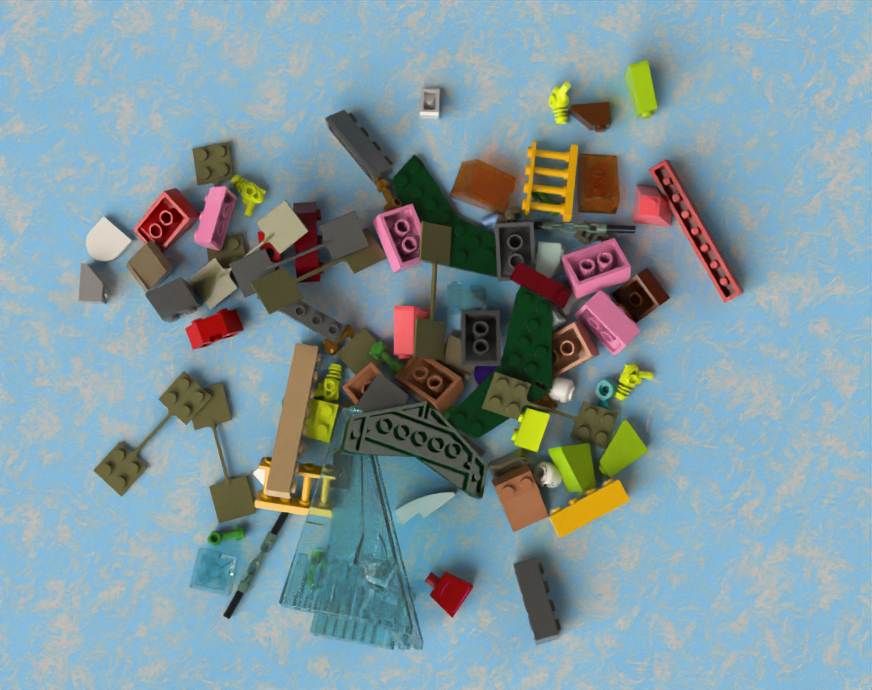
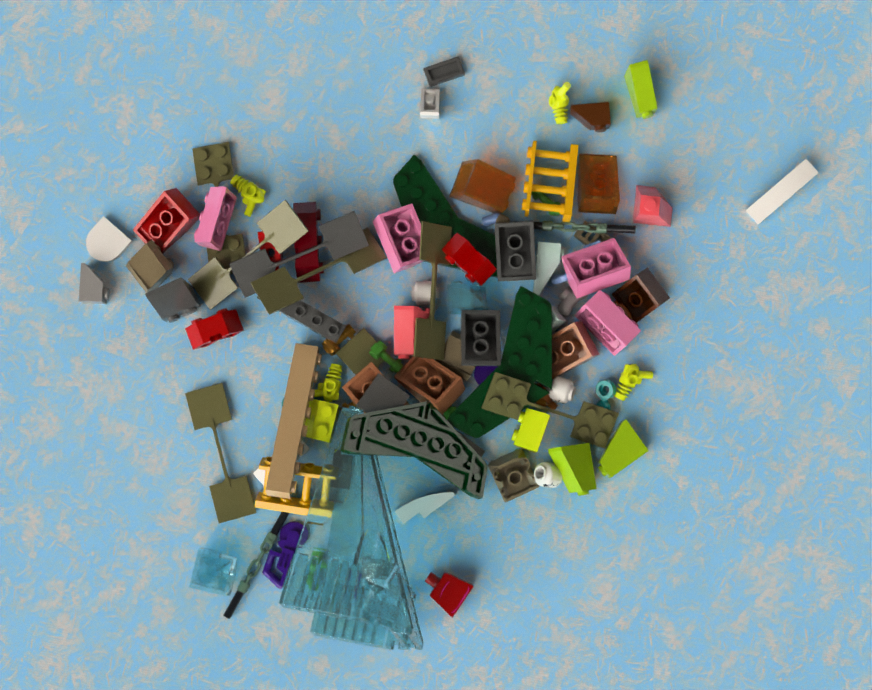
olive hinge [93,371,212,496] -> none
bright green bar [208,526,245,546] -> none
dark grey slope [325,110,393,185] -> none
pearl gold bar [376,179,402,212] -> none
nougat slope [491,465,549,532] -> none
dark tan arm [504,206,522,222] -> none
dark red slope [509,262,573,309] -> none
dark grey wedge [513,558,561,645] -> none
yellow slope [548,478,630,538] -> none
red brick [649,160,744,303] -> none
none -> dark purple piece [262,522,308,589]
none -> white head [412,281,439,306]
none -> dark grey tile [423,56,465,87]
none -> red brick [441,233,497,286]
none -> white slope [746,159,819,224]

